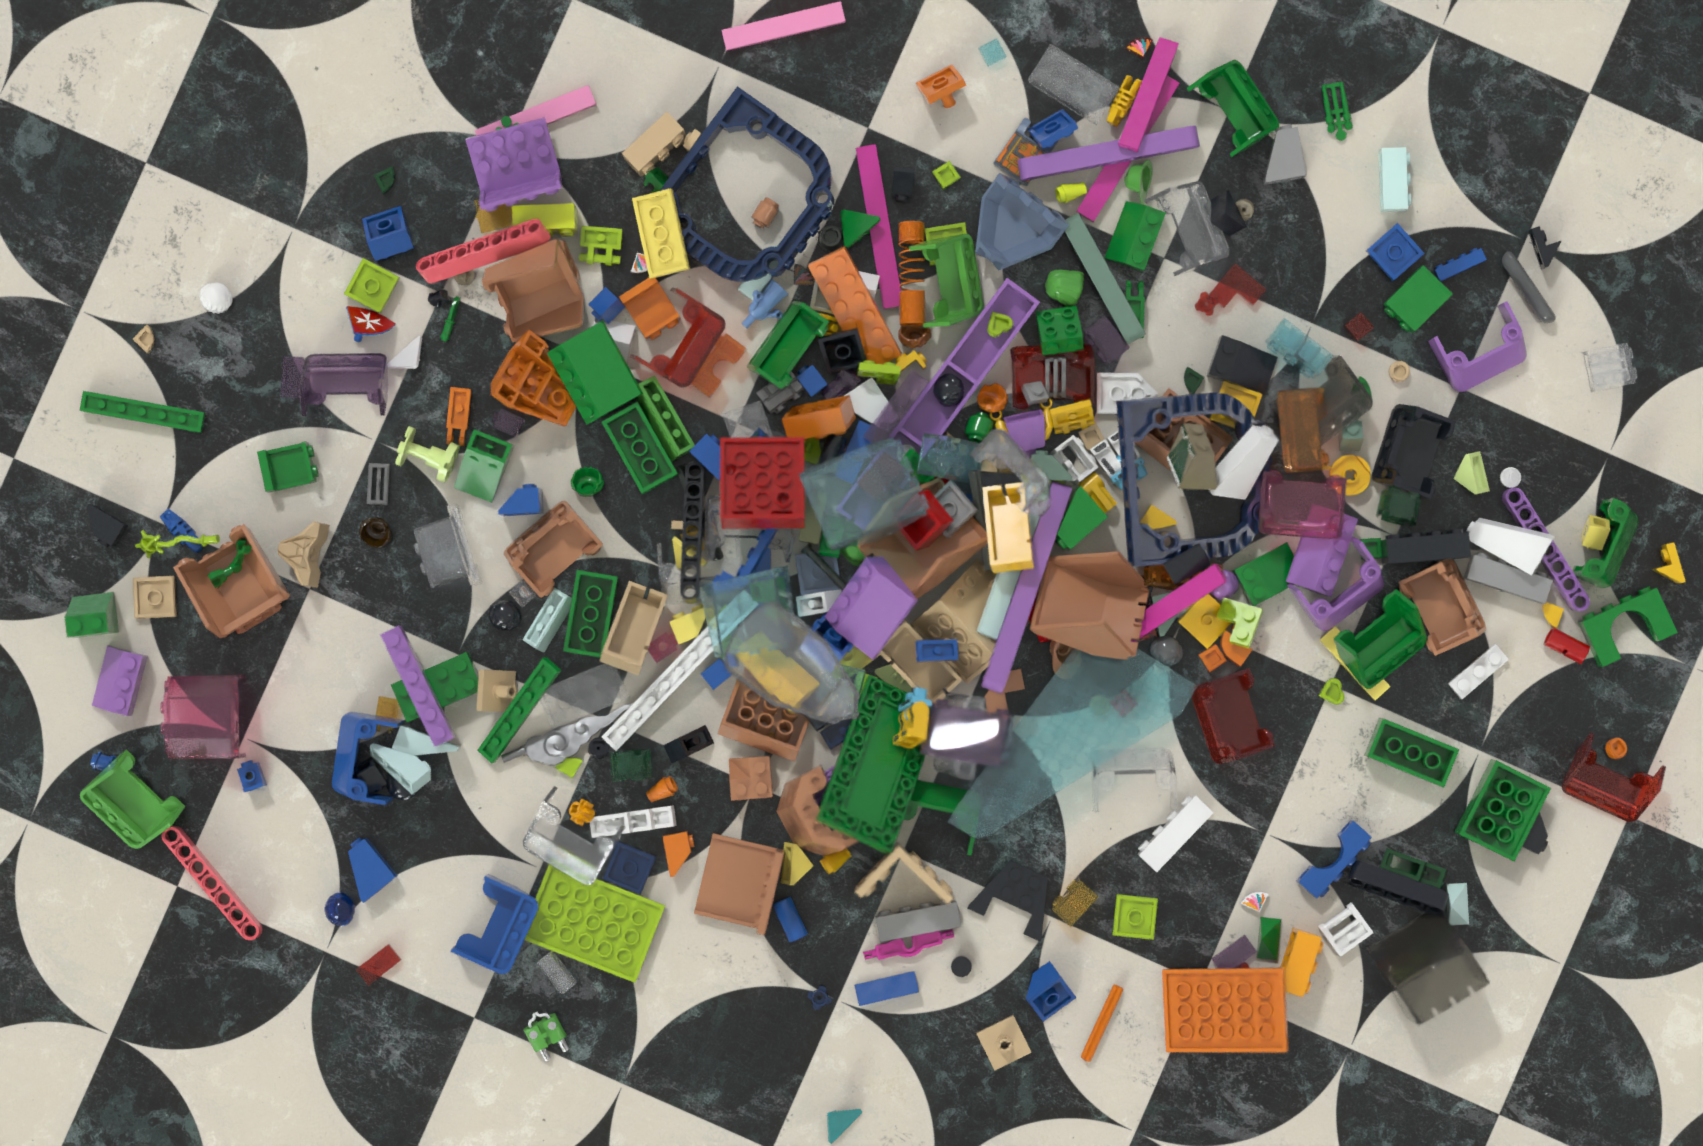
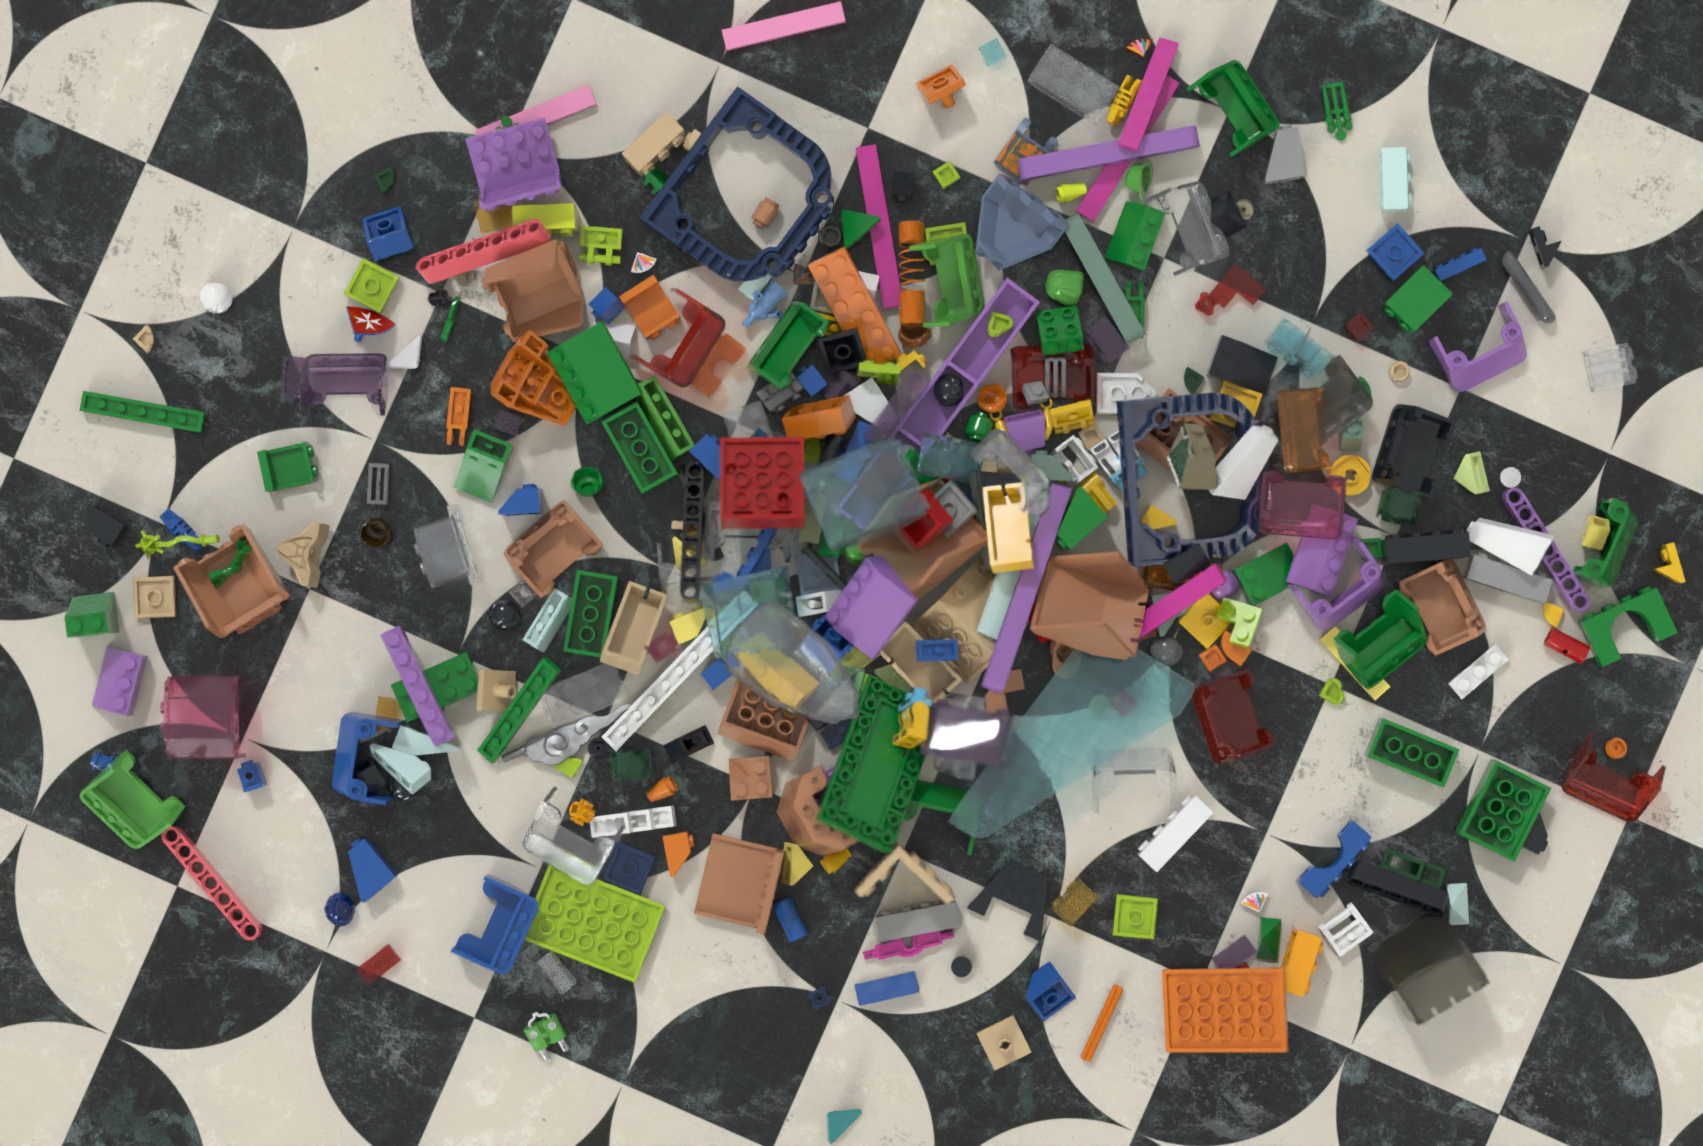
yellowish green piece [395,426,460,483] -> none
light yellow tile [632,188,690,279] -> none
blue plate [1027,109,1078,149] -> none

